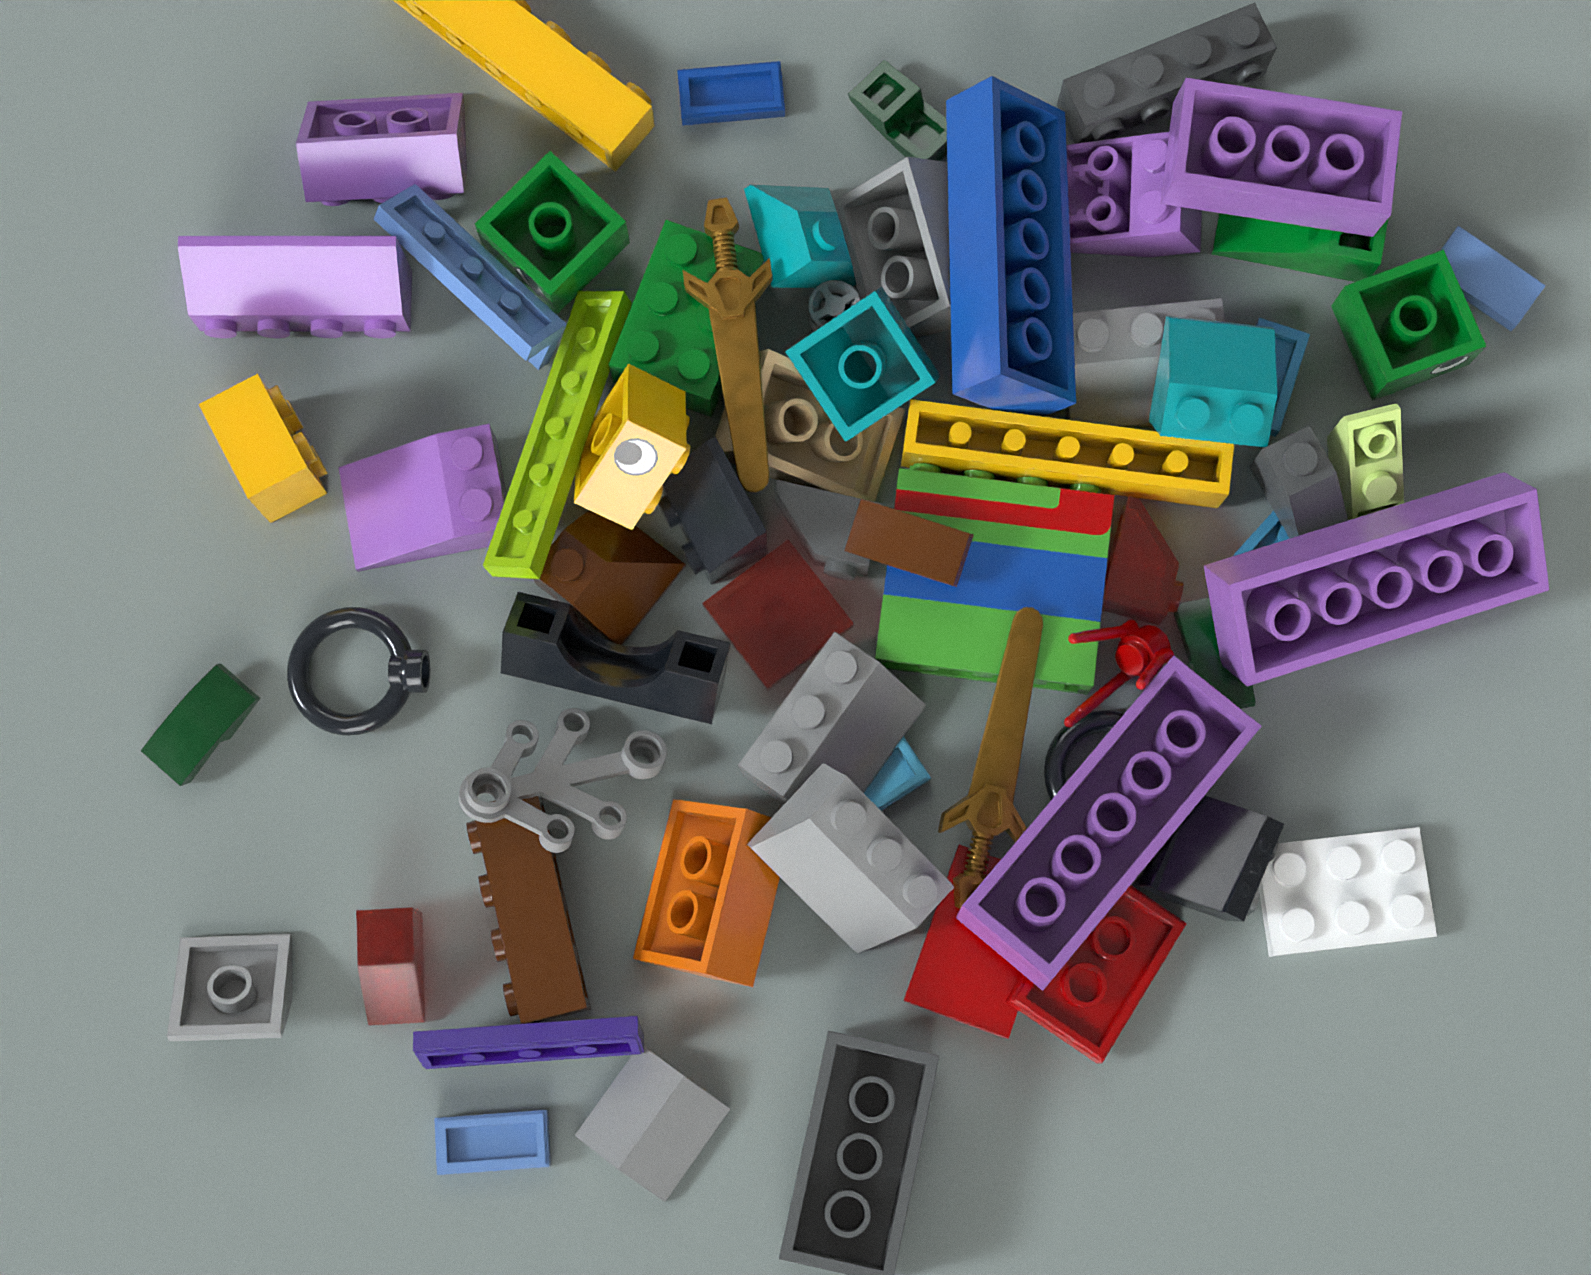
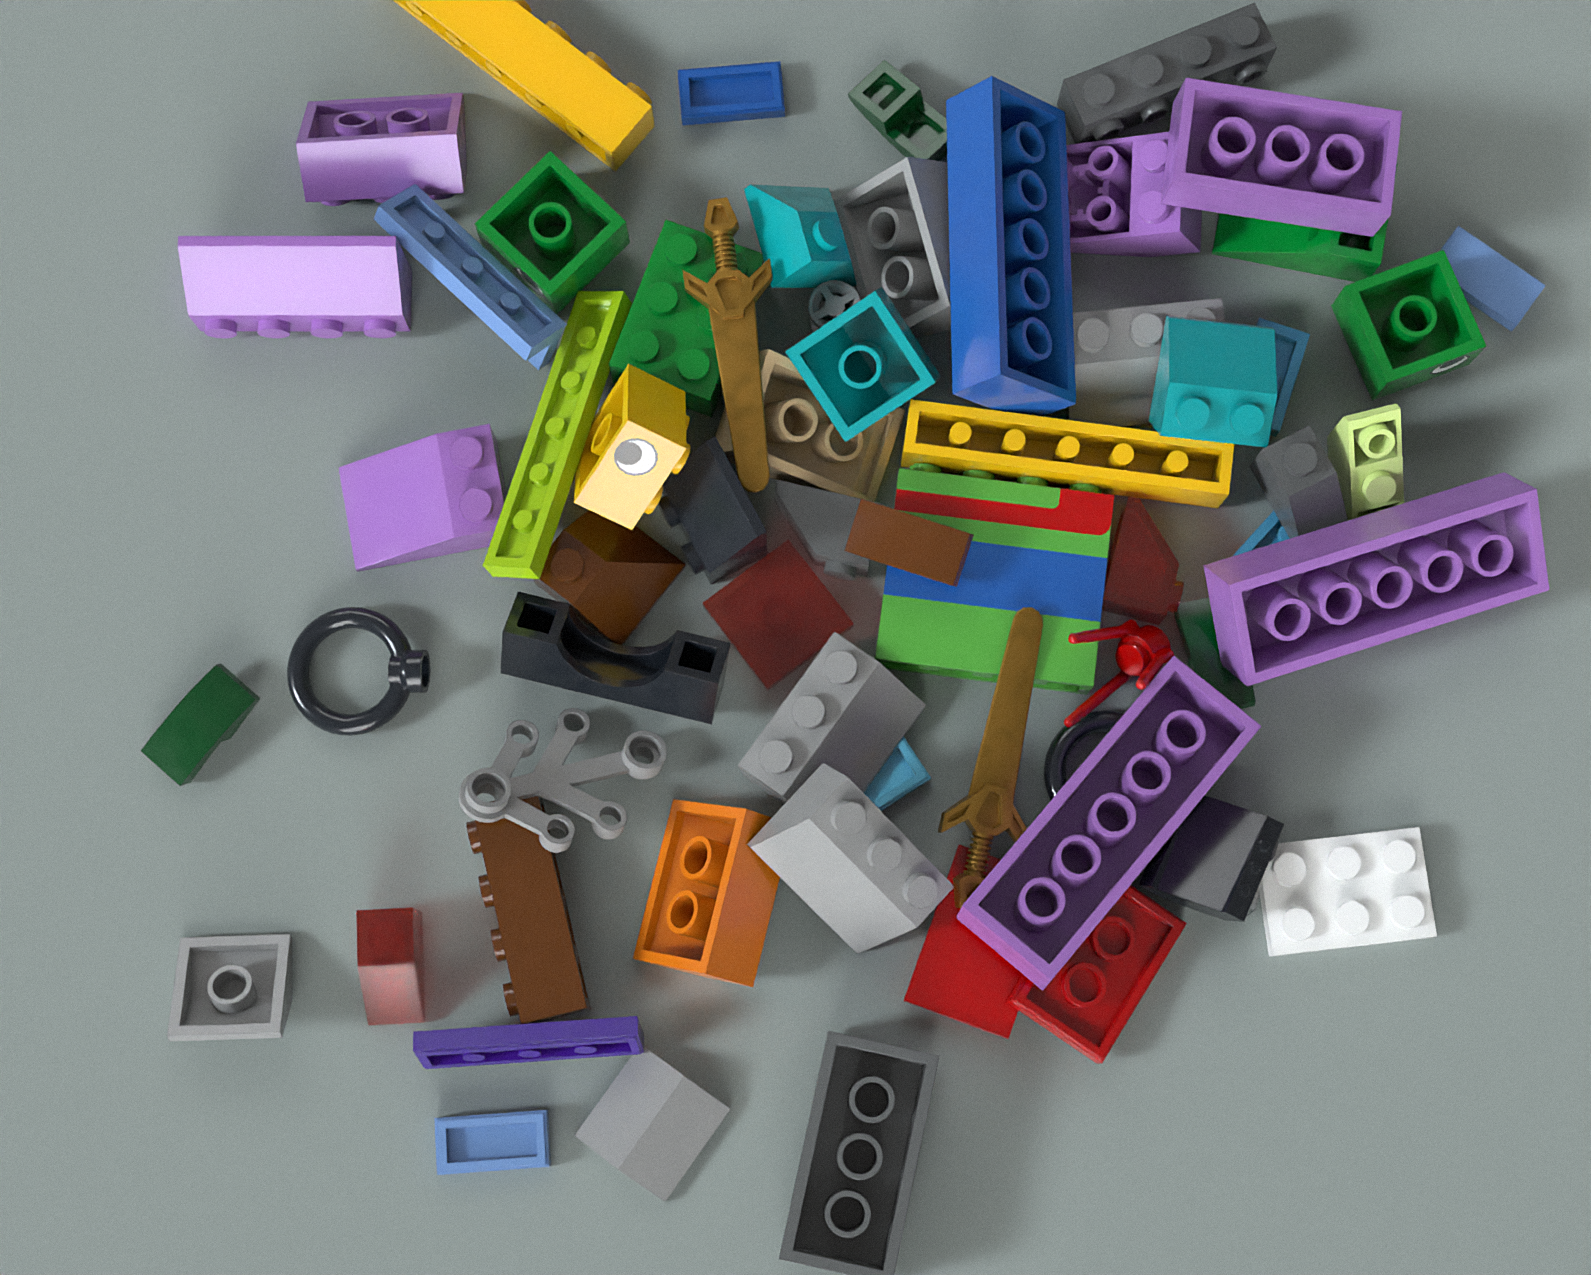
yellow brick [198,373,328,523] -> none

